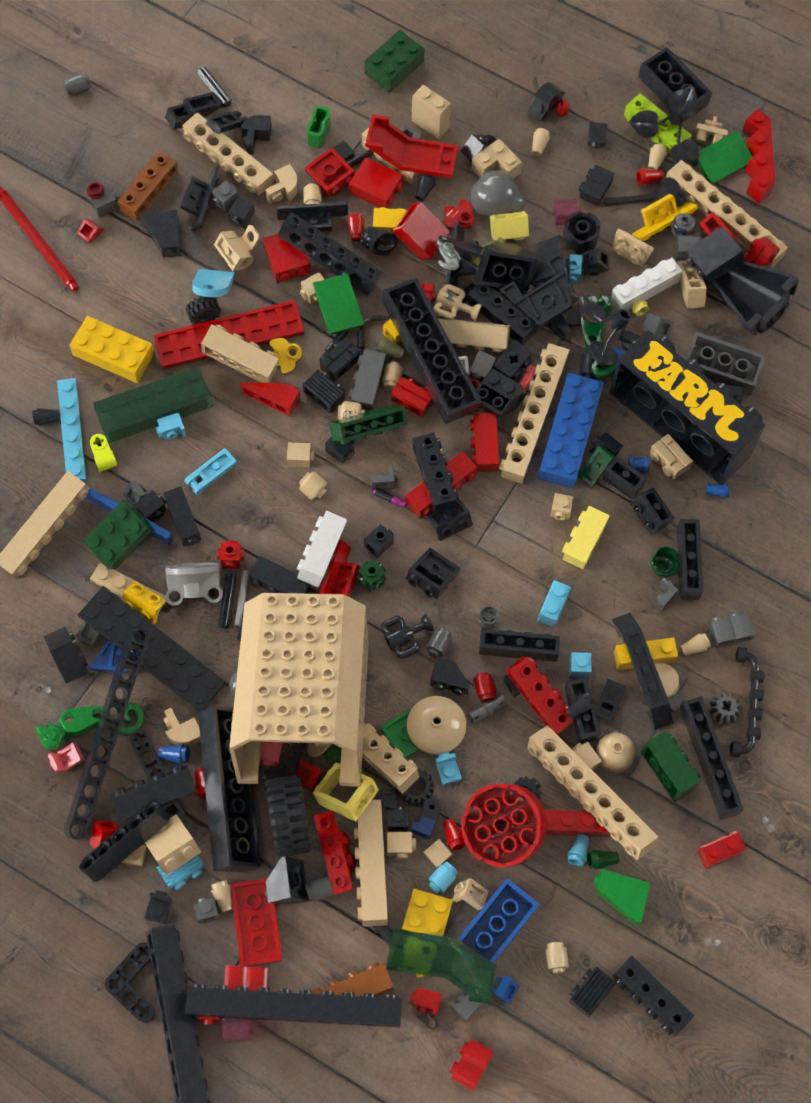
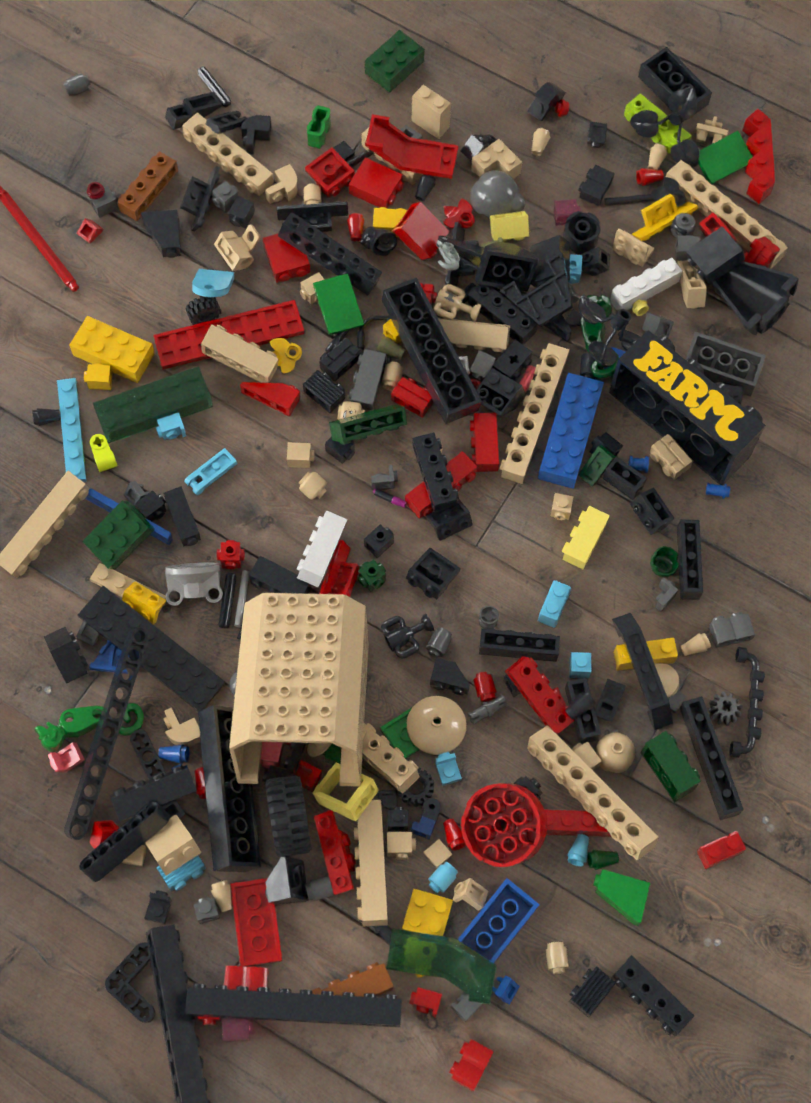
none -> yellow brick [84,363,113,390]

